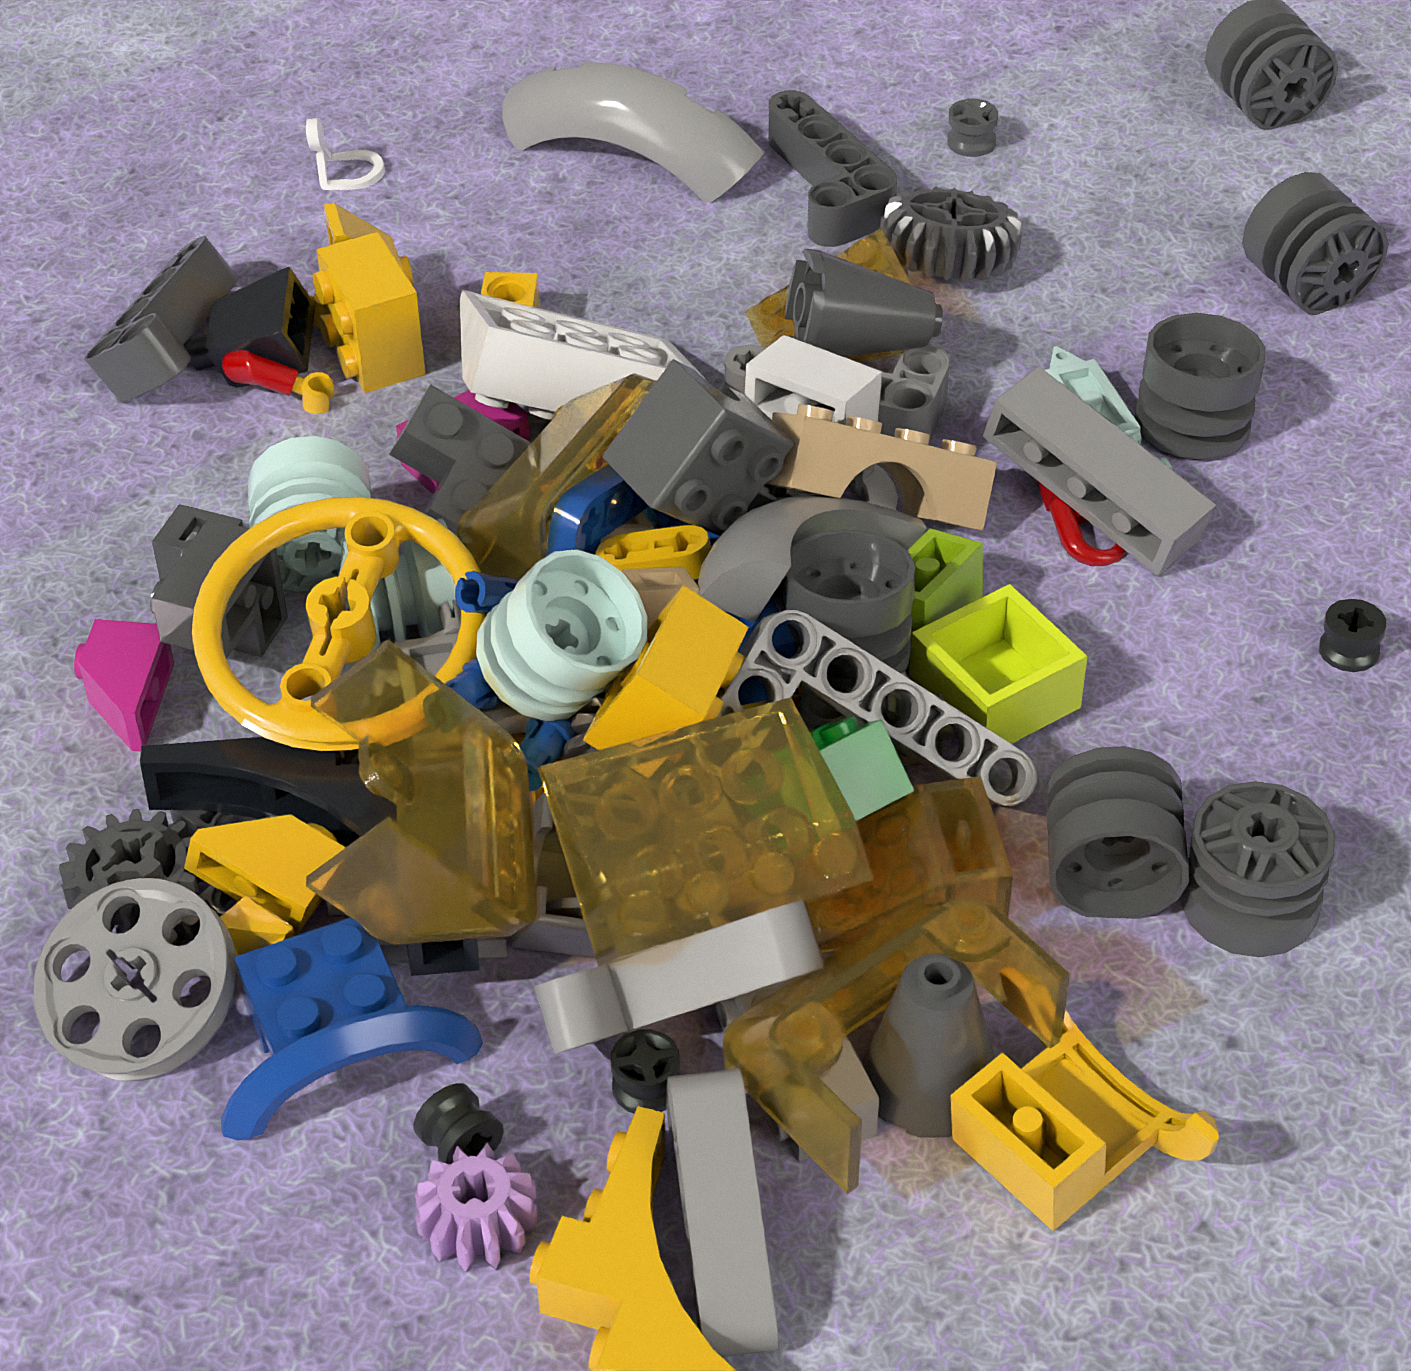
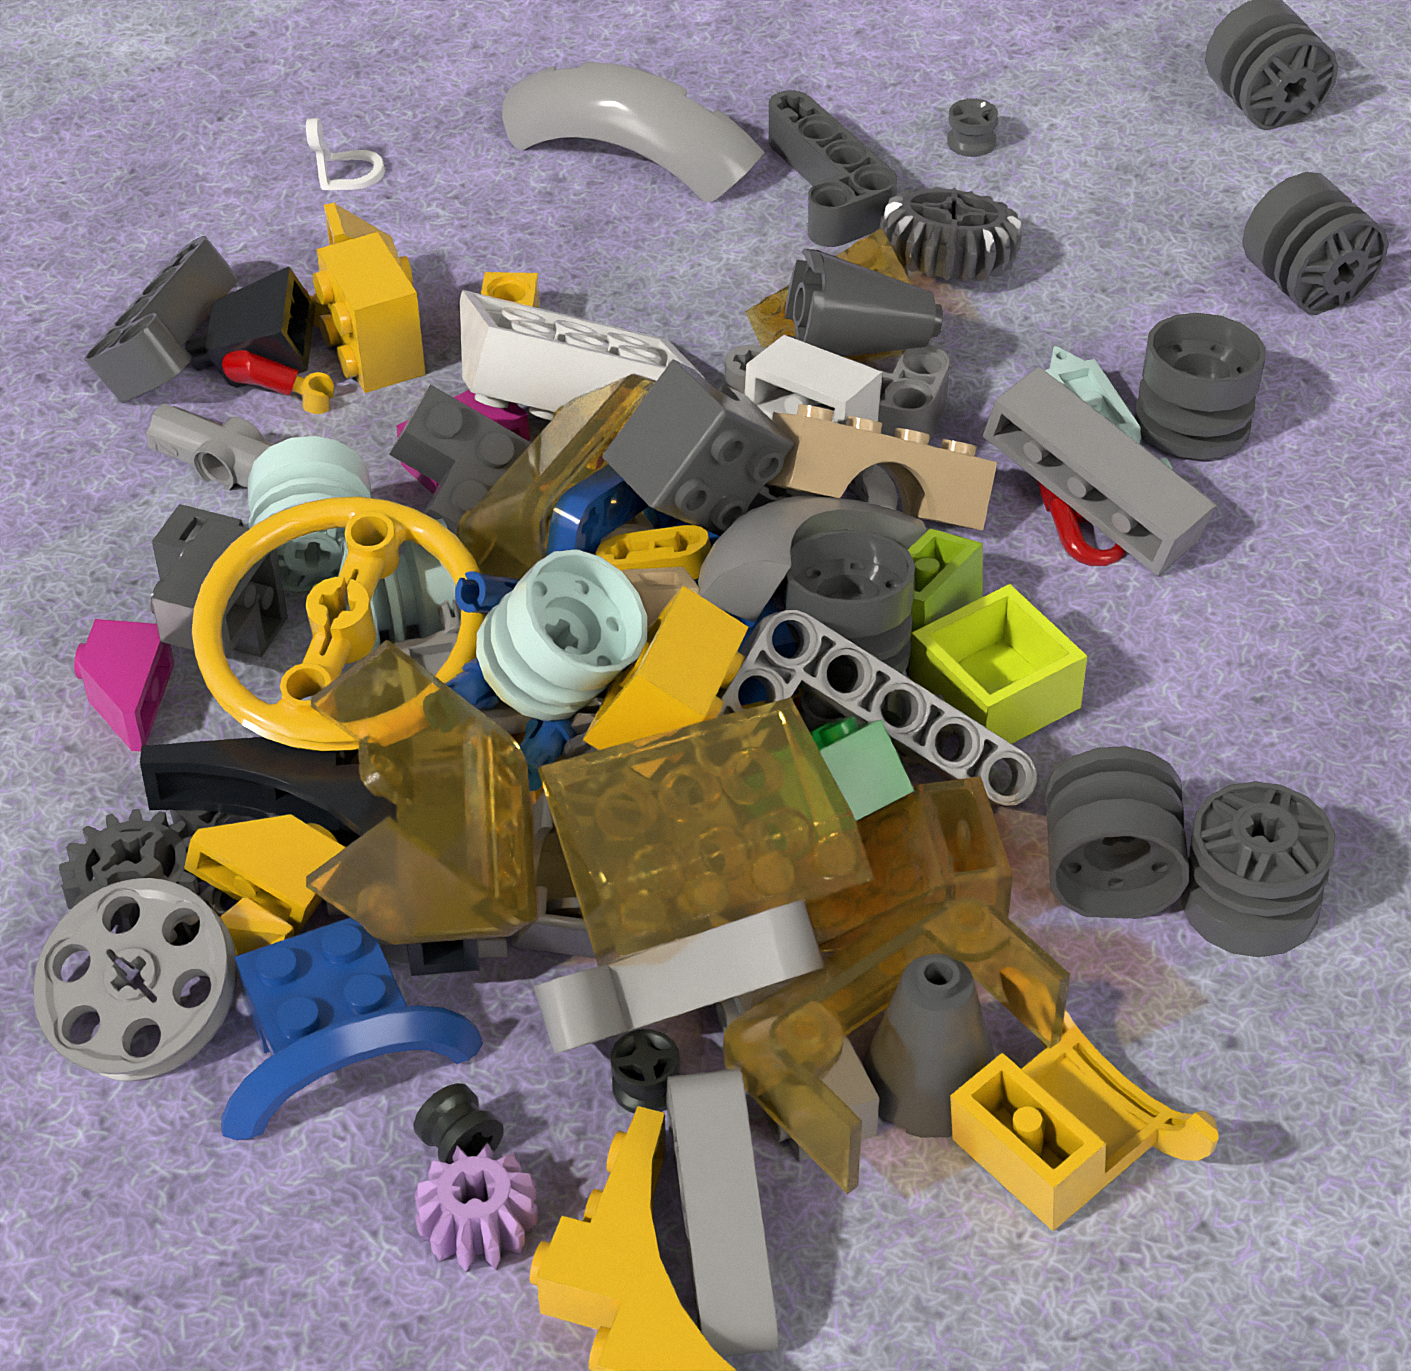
pearl dark grey wheel [1319,598,1386,672] -> none
none -> light grey piece [146,403,273,490]

